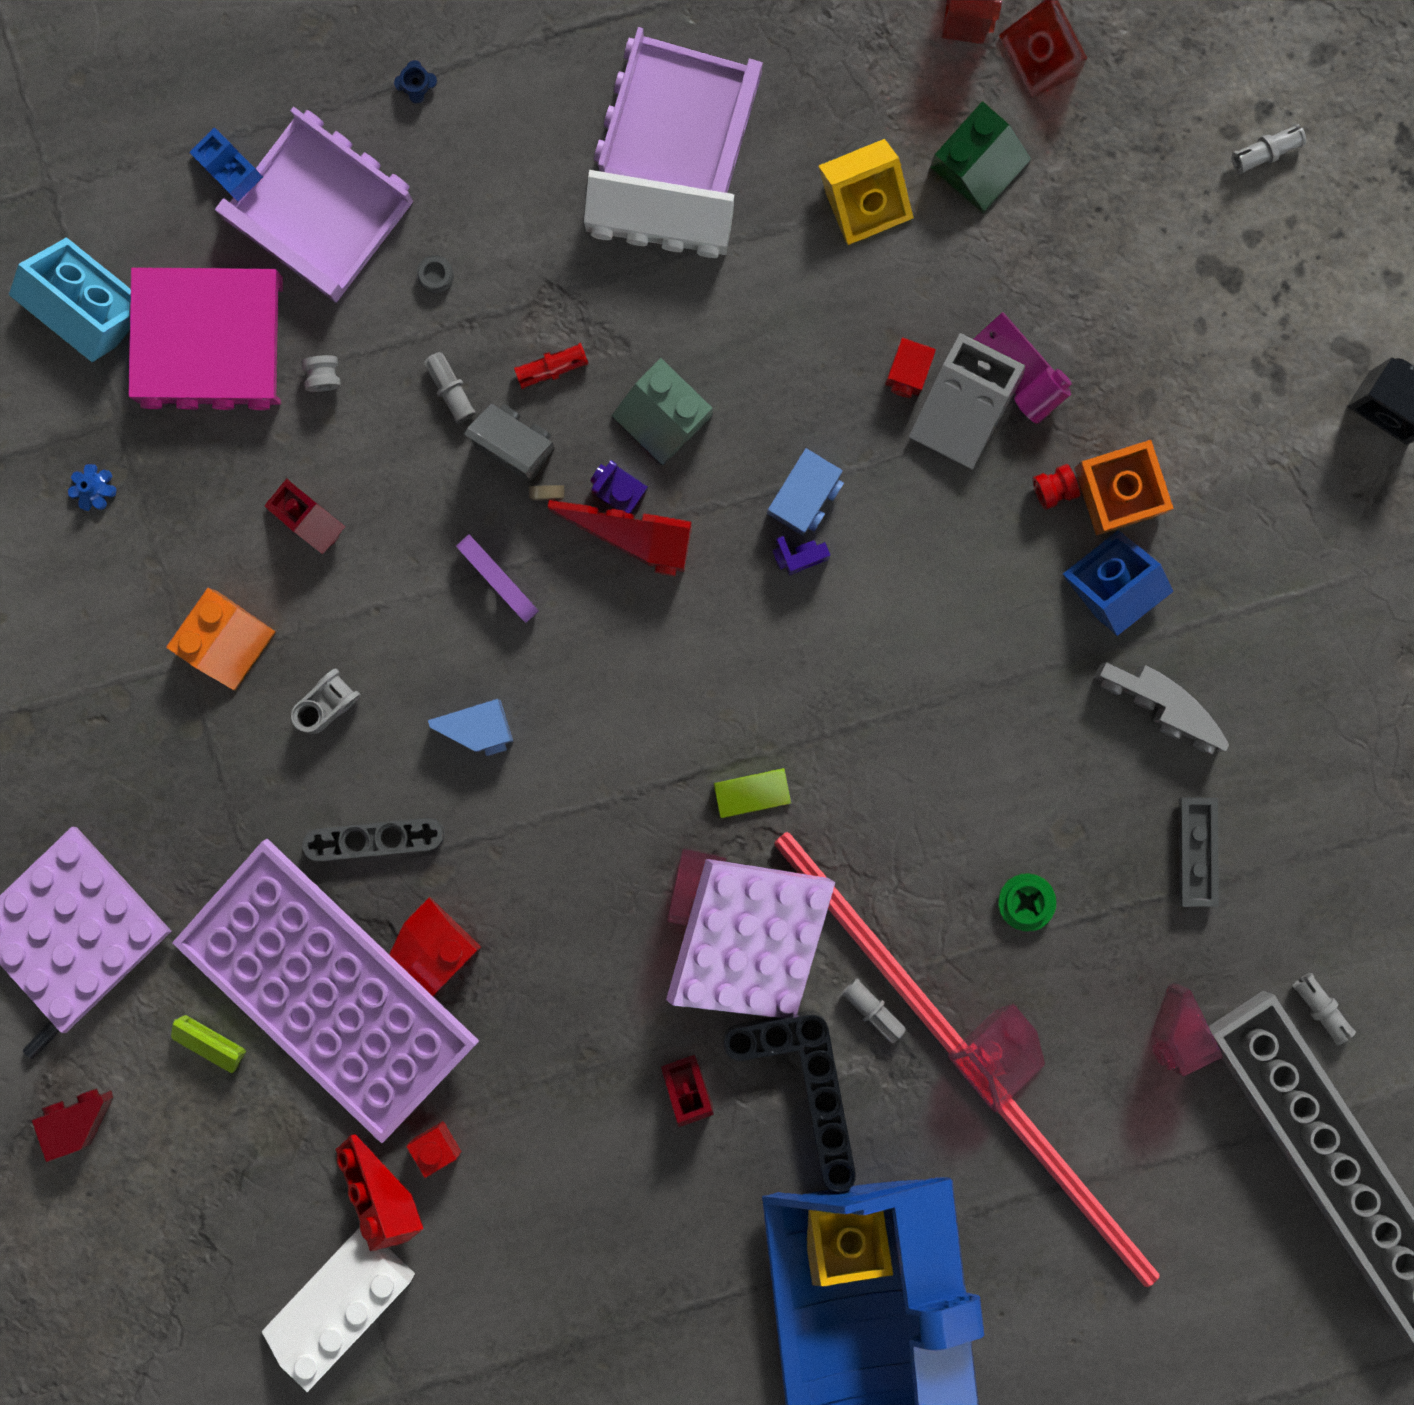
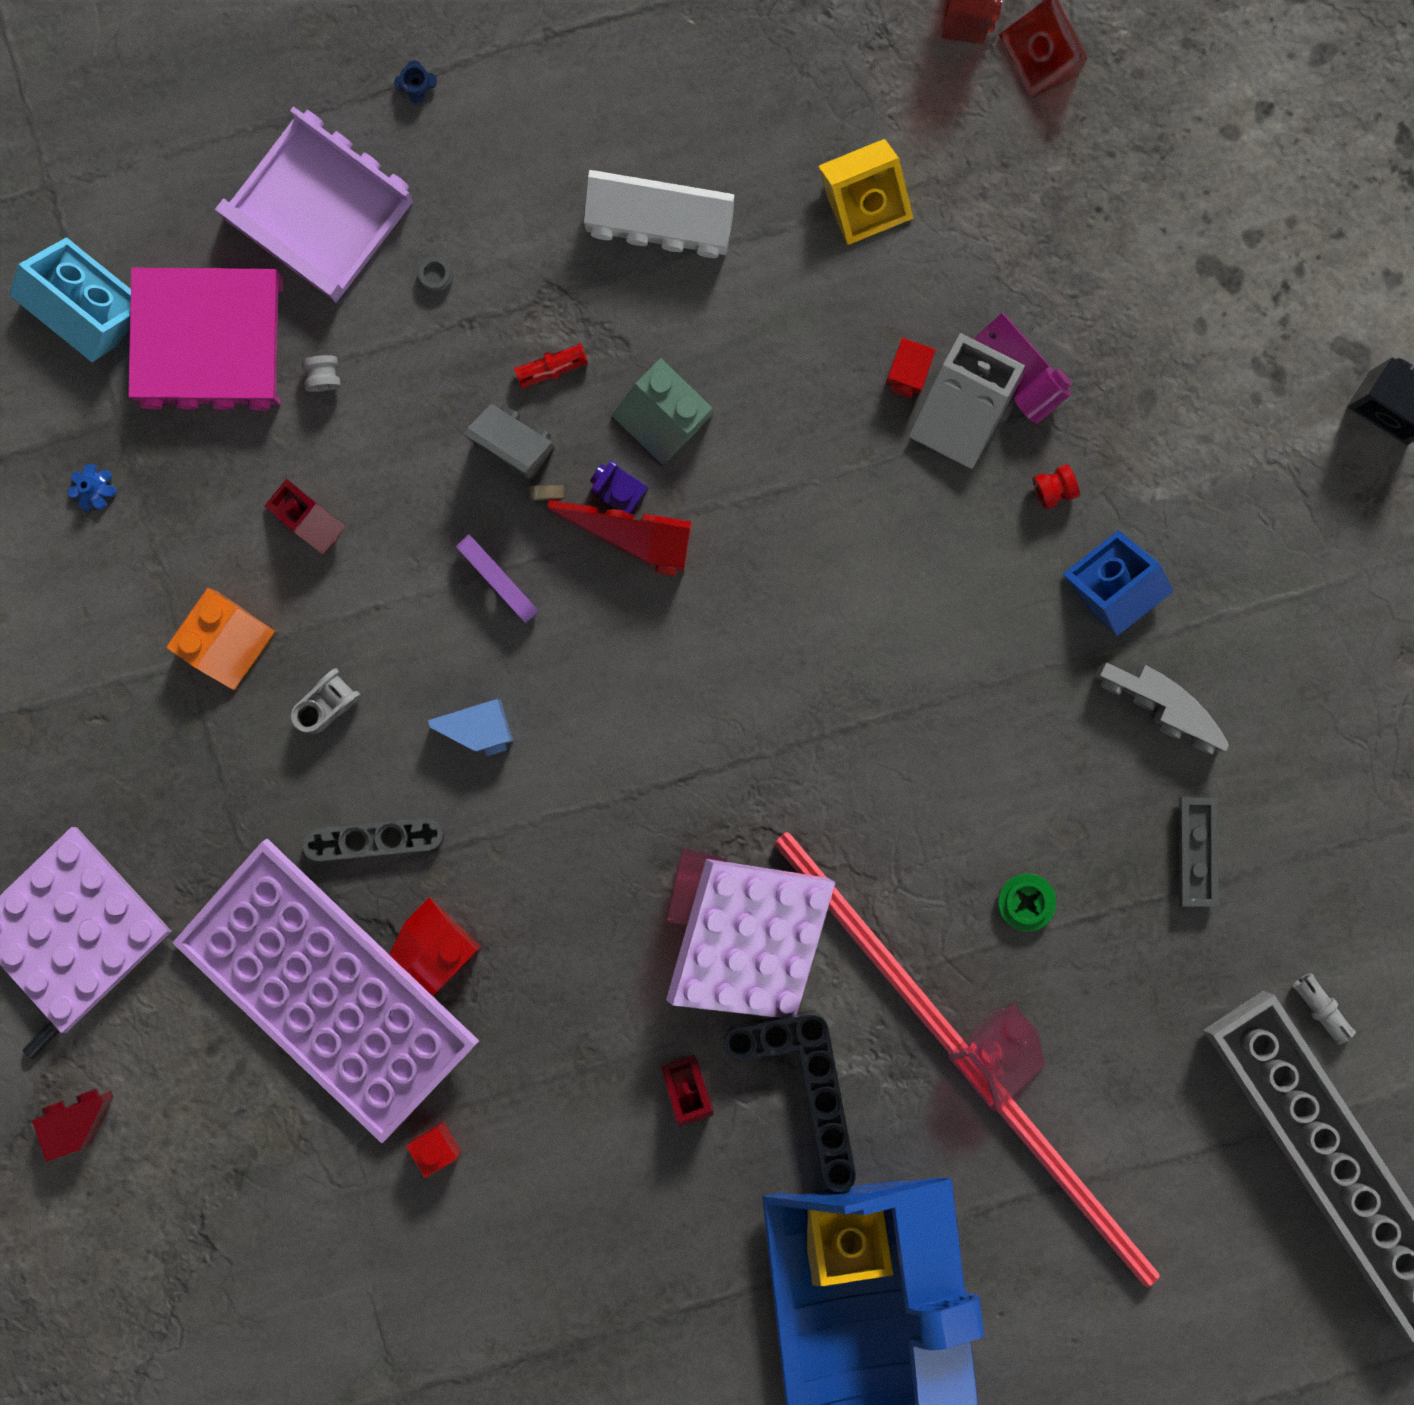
lime slope [171,1015,246,1073] -> none
blue slope [189,127,263,202] -> none
white slope [262,1227,415,1392] -> none
red slope [335,1134,424,1252] -> none
light grey axle [425,352,477,424] -> none
lavender panel [594,27,763,193] -> none
lime slope [713,768,791,818] -> none
medium blue brick [767,448,844,536] -> none
dark purple bracket [772,536,831,576] -> none
light grey axle [841,978,905,1043] -> none
dark green slope [930,101,1031,213] -> none
orange brick [1074,440,1174,536] -> none
clear pink slope [1151,983,1223,1077] -> none
light grey pin [1231,124,1306,174] -> none

